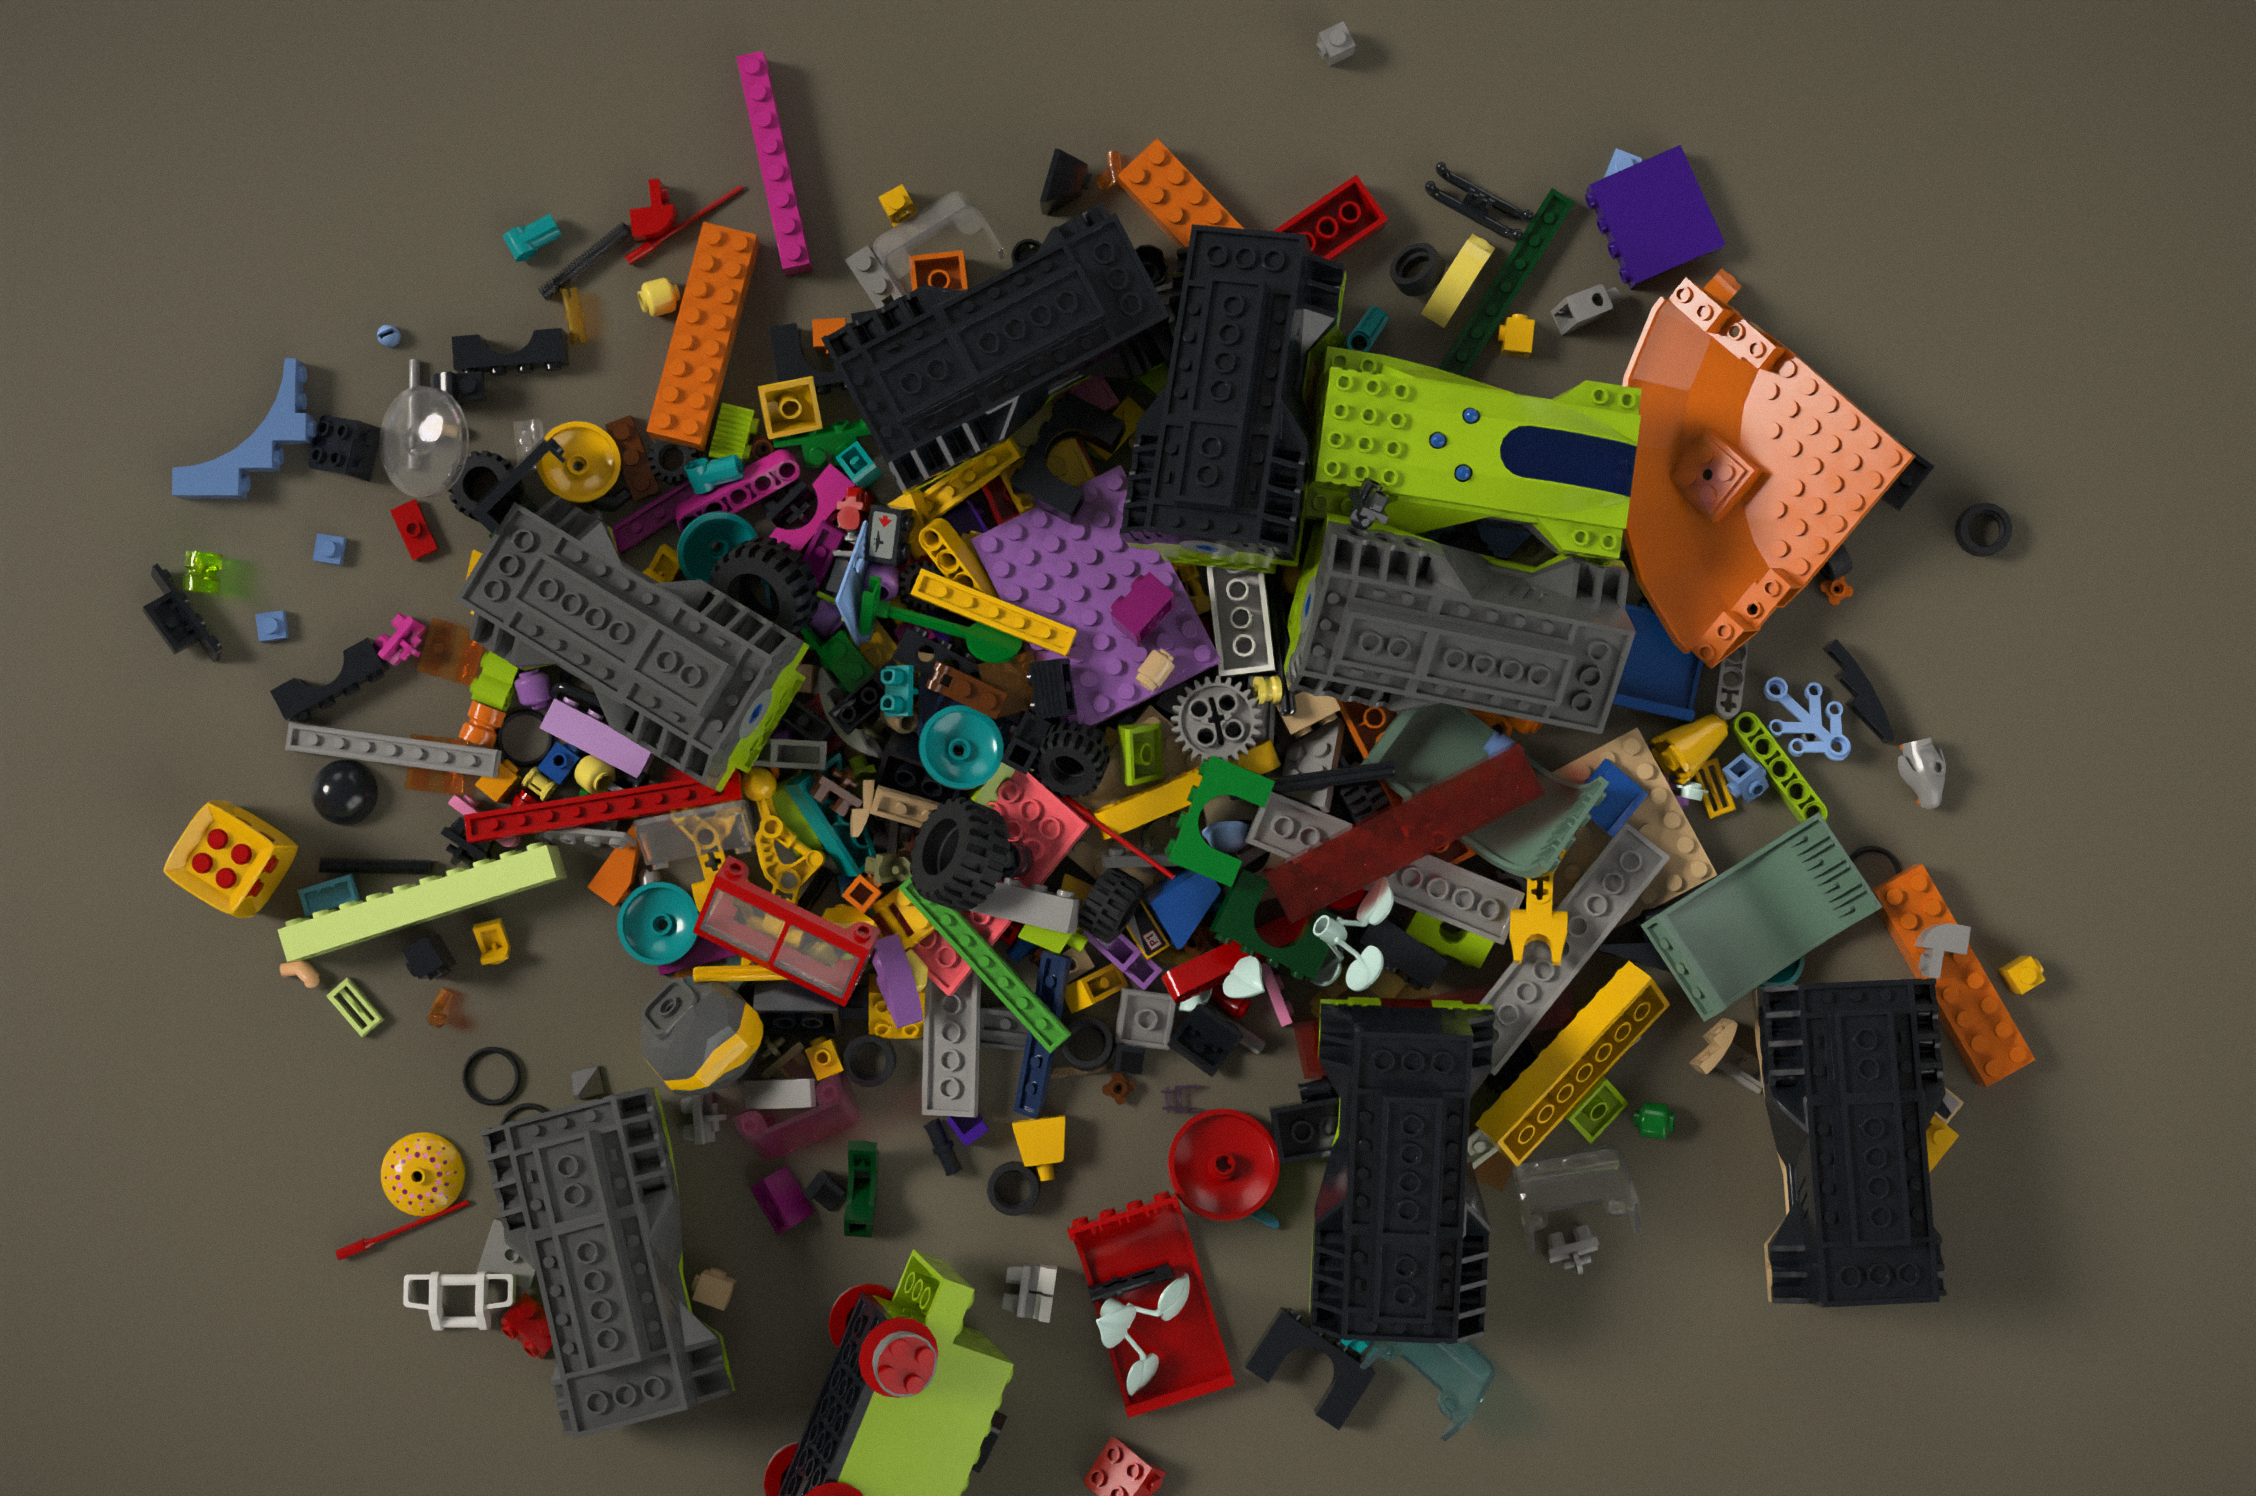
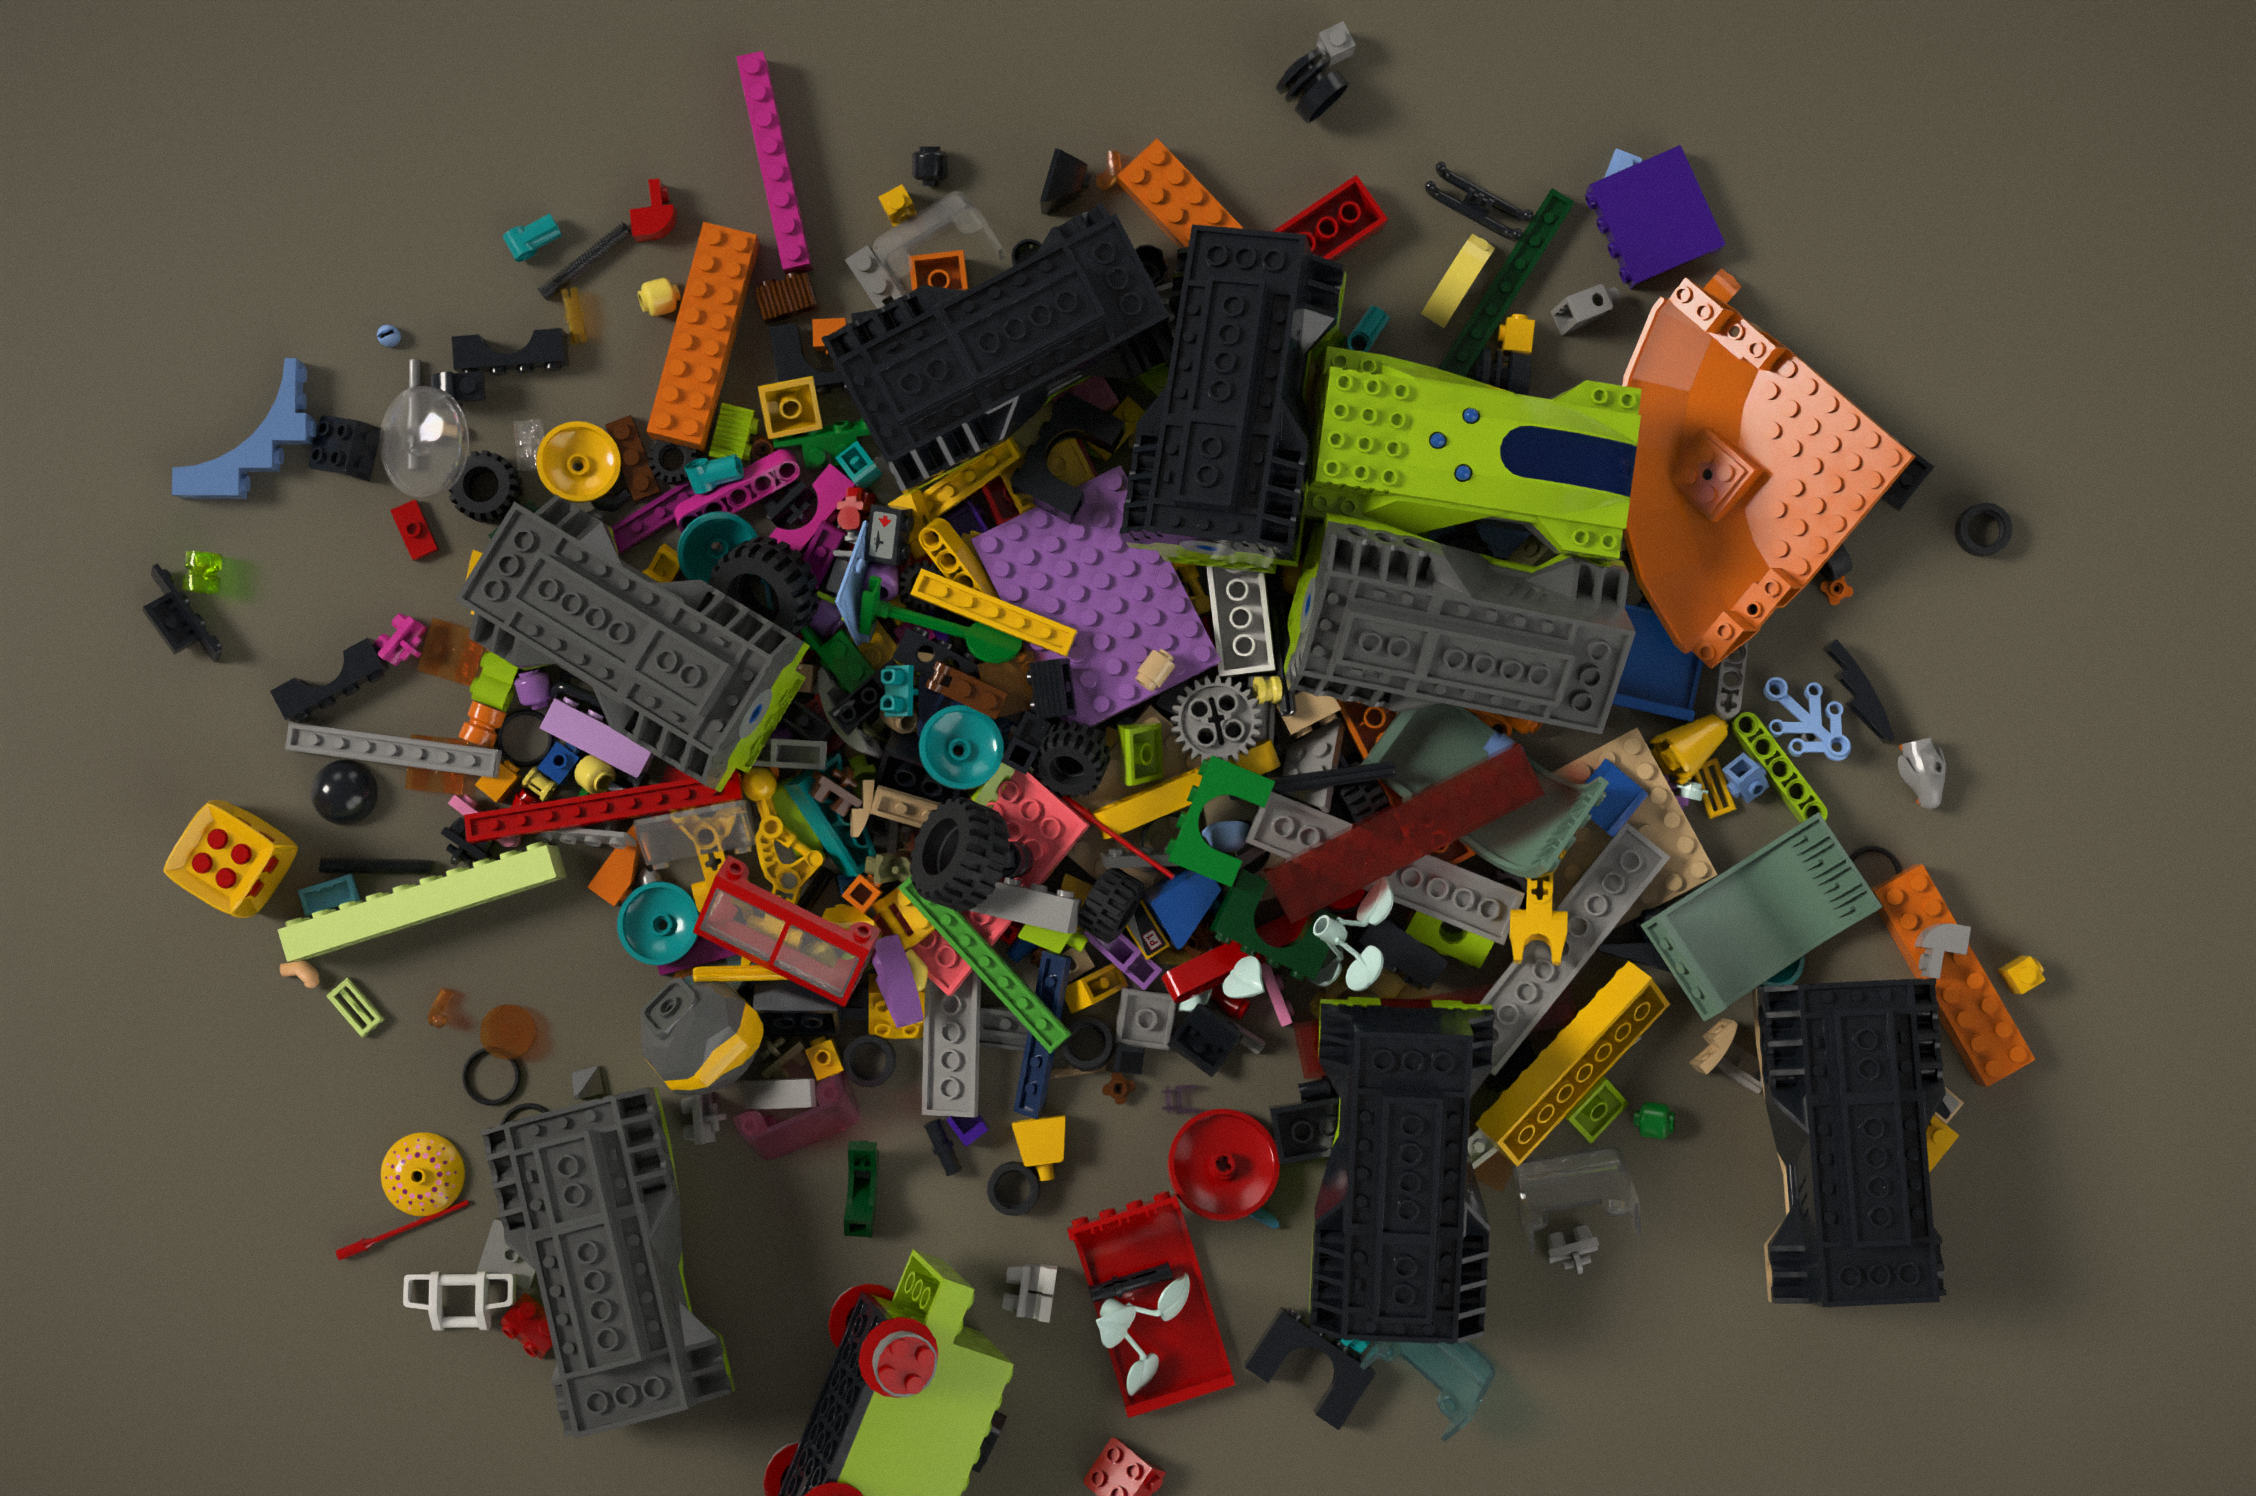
medium blue plate [255,610,289,642] -> none
medium blue plate [313,533,347,566] -> none
black brick [402,935,456,981] -> none
black panel [471,437,565,533] -> none
yellow bracket [473,918,511,965] -> none
red piece [624,185,743,266] -> none
tan brick [691,1267,737,1311] -> none
magenta panel [749,1166,814,1235] -> none
black panel [802,1169,847,1211] -> none
magenta brick [1110,572,1176,646] -> none
black hips [1348,477,1390,530] -> none
black tyre [1390,243,1445,297] -> none
none -> clear orange tile [480,1004,537,1060]
none -> reddish brown brick [755,271,819,324]
none -> black head [912,146,948,186]
none -> black wheel [1276,49,1349,124]
none -> black wheel [1474,346,1531,395]

